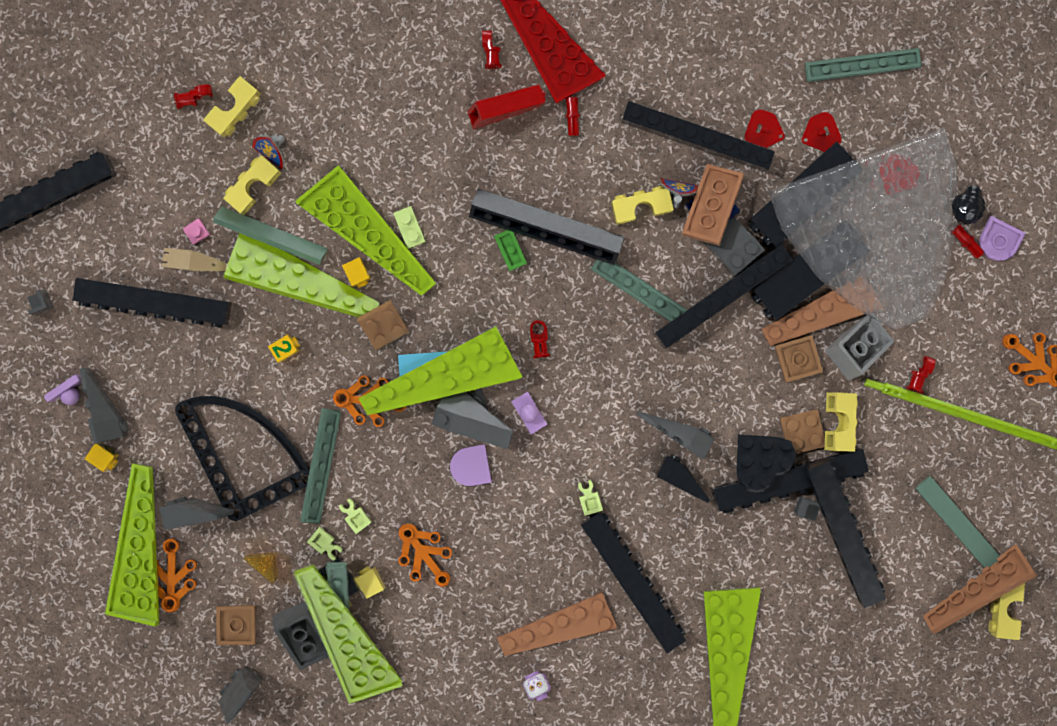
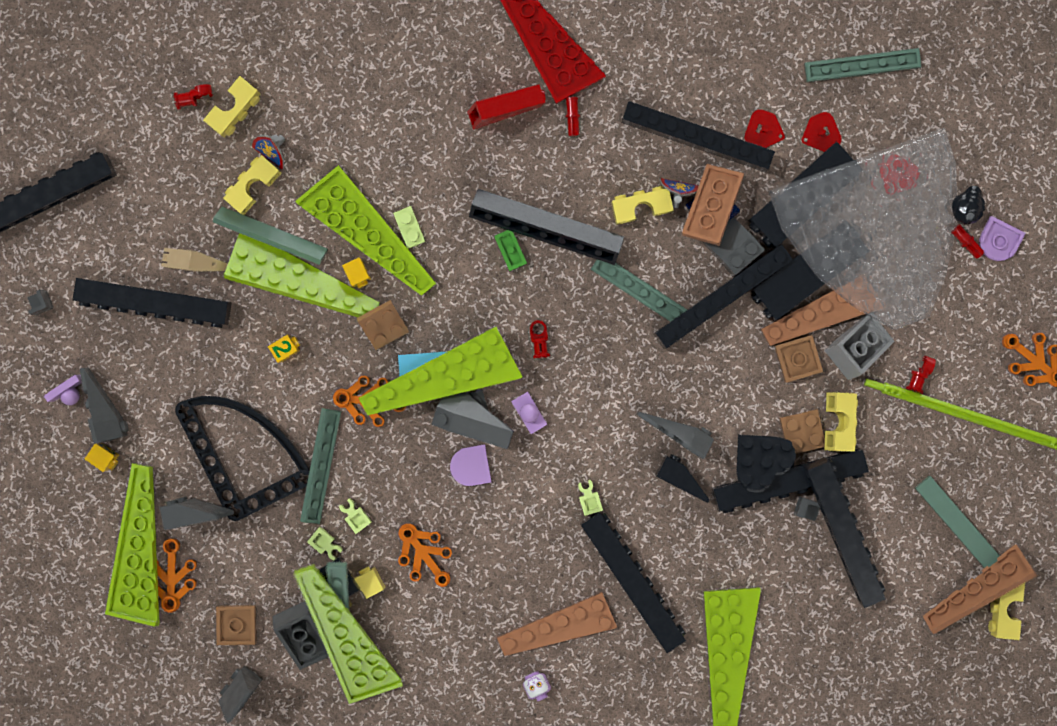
bright pink plate [183,218,210,245] -> none
clear yellow slope [243,552,278,584] -> none
red connector [482,30,502,69] -> none

